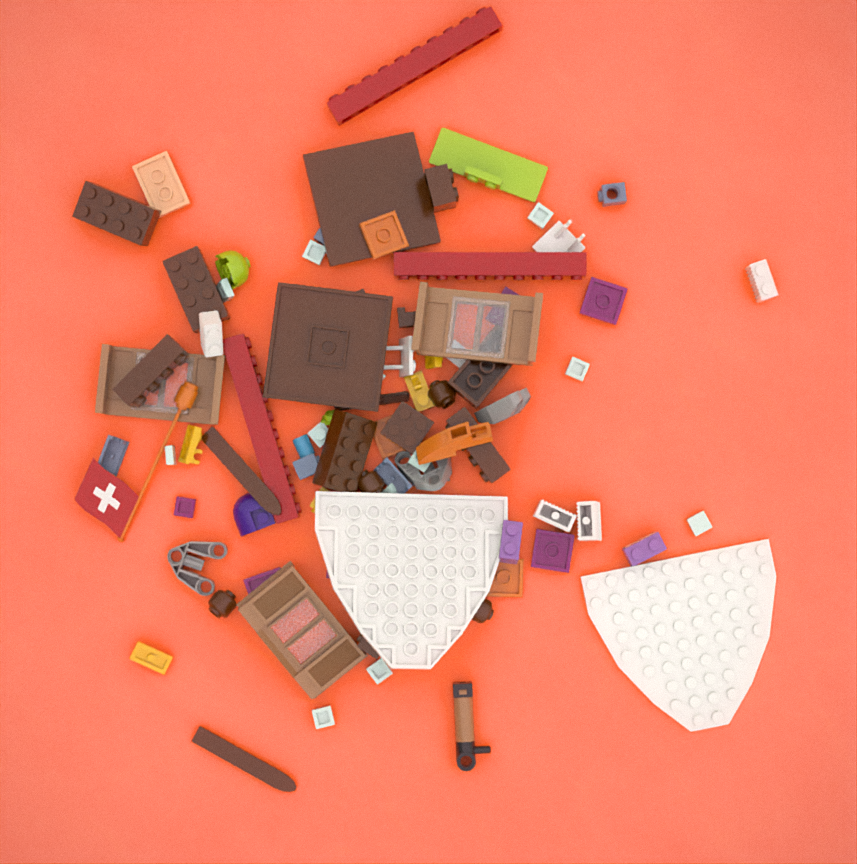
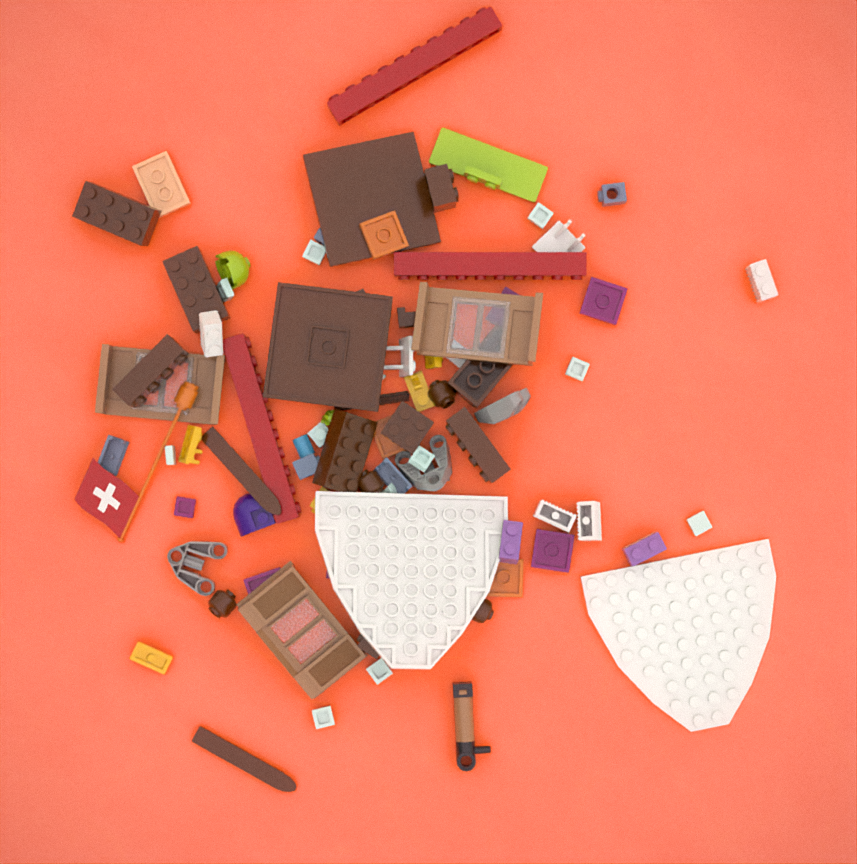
orange slope [416,422,493,465] -> none

